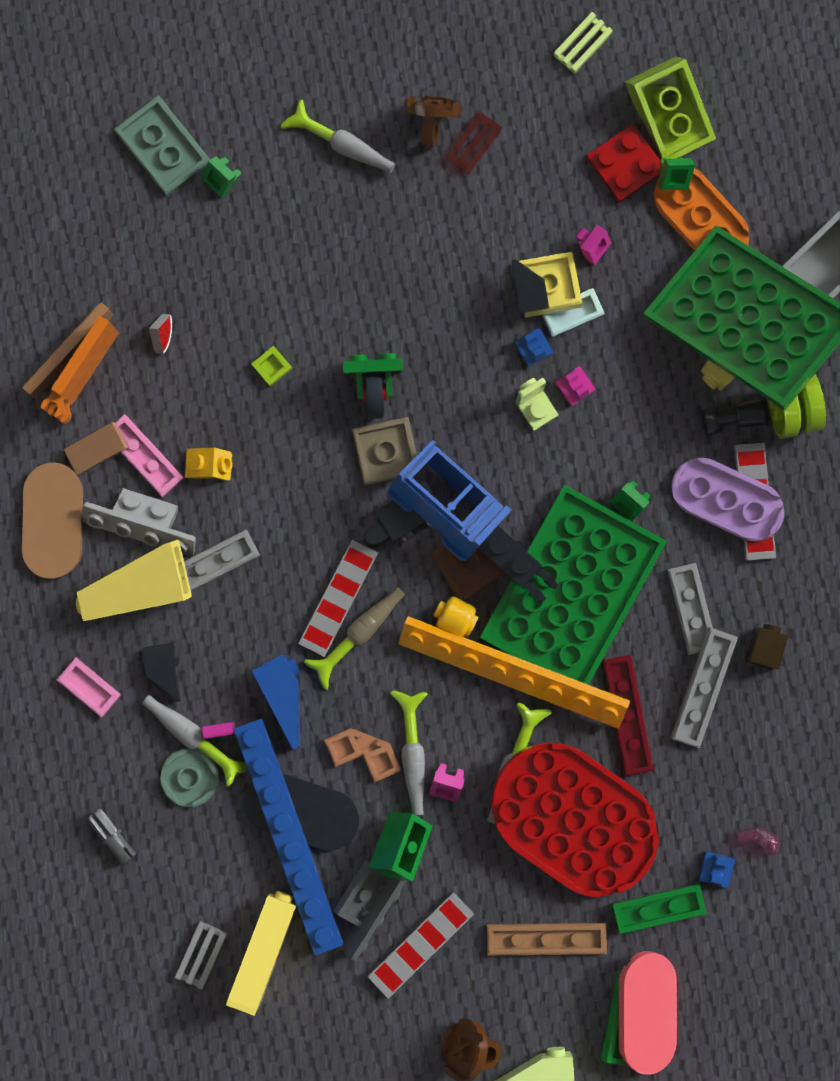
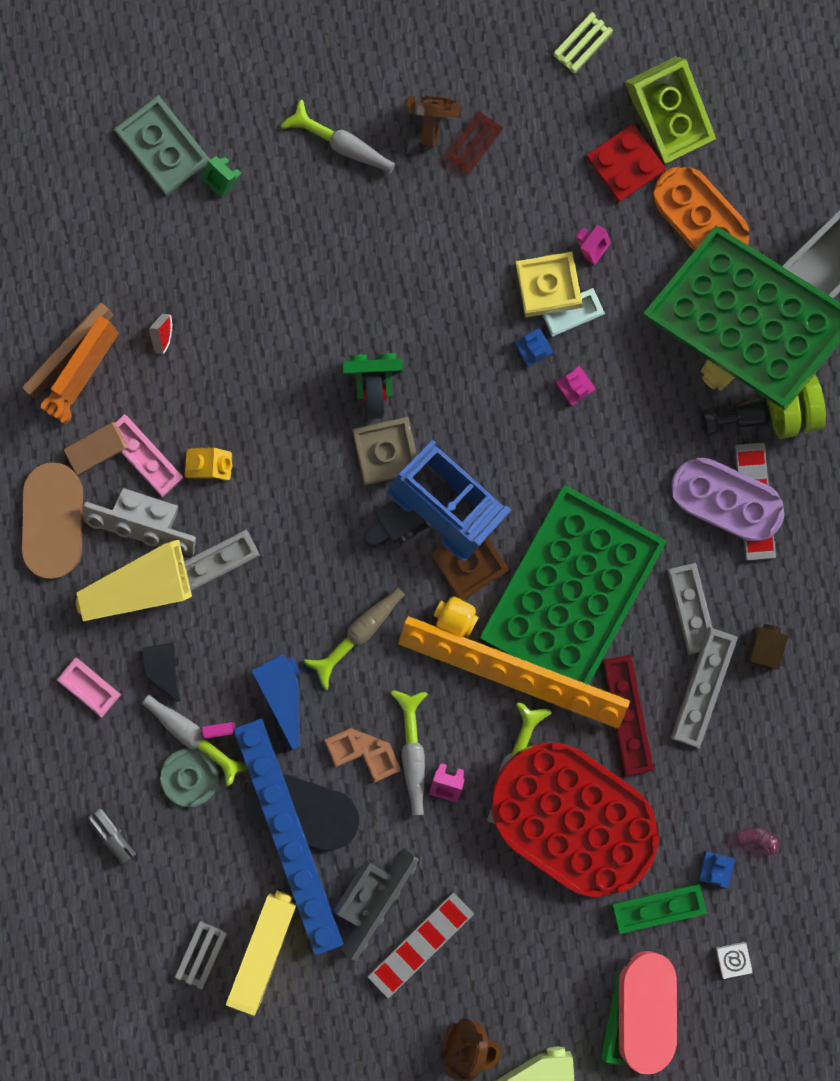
lime tile [251,346,292,387] -> none
tile [298,540,378,657] -> none
green brick [369,812,433,882] -> none
black hinge [478,526,559,604] -> none
medium nougat tile [487,923,607,955] -> none
black slope [511,259,549,313] -> none
yellowish green bracket [515,378,559,431] -> none
green tile [609,481,651,522] -> none
green tile [658,157,695,190] -> none
none -> white tile [716,942,753,979]

